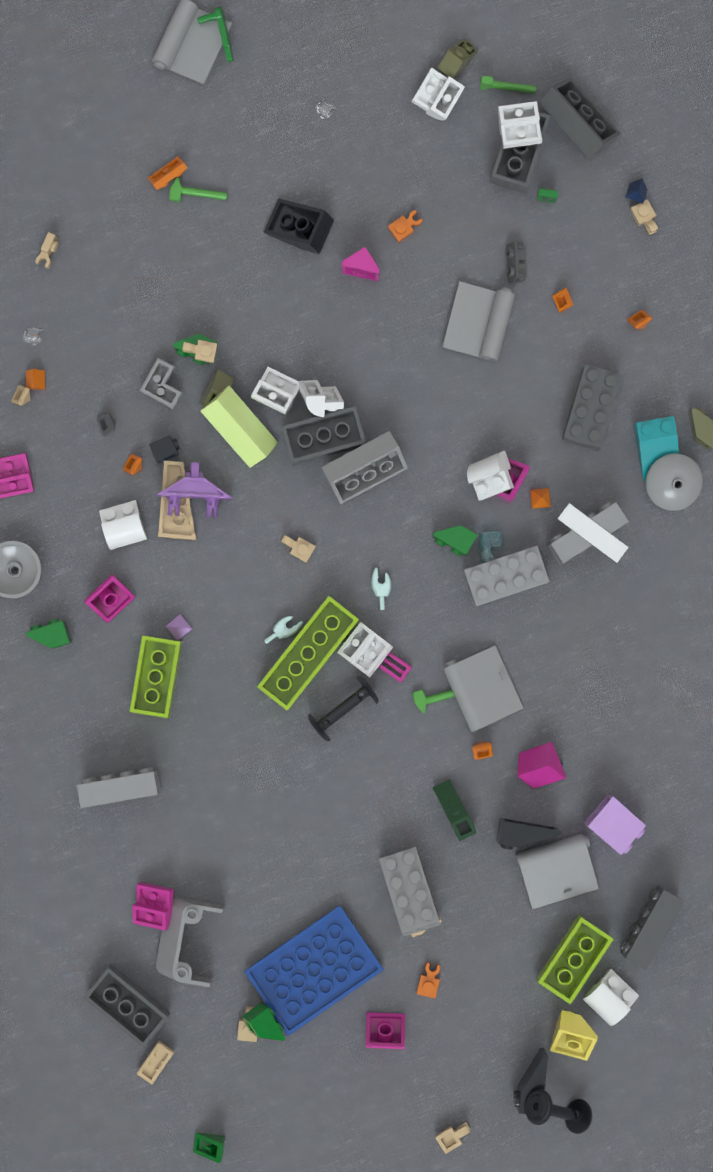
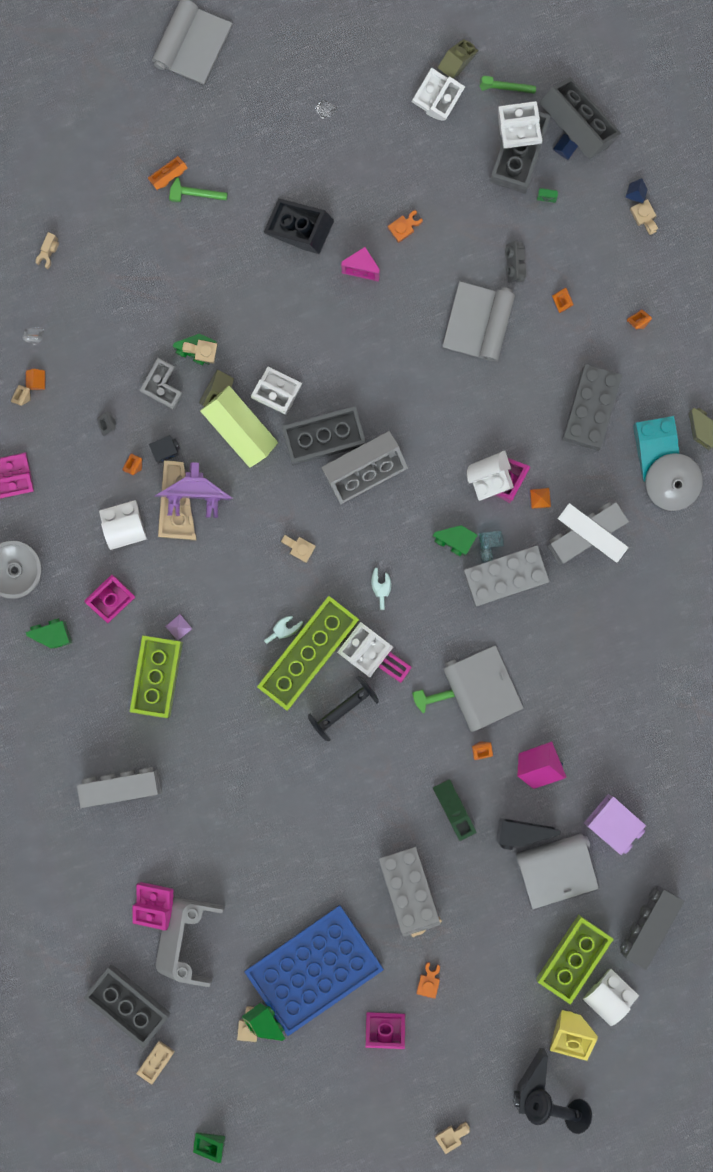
green piece [197,6,234,62] -> none
white brick [299,380,344,417] -> none
none -> dark blue slope [553,134,578,160]

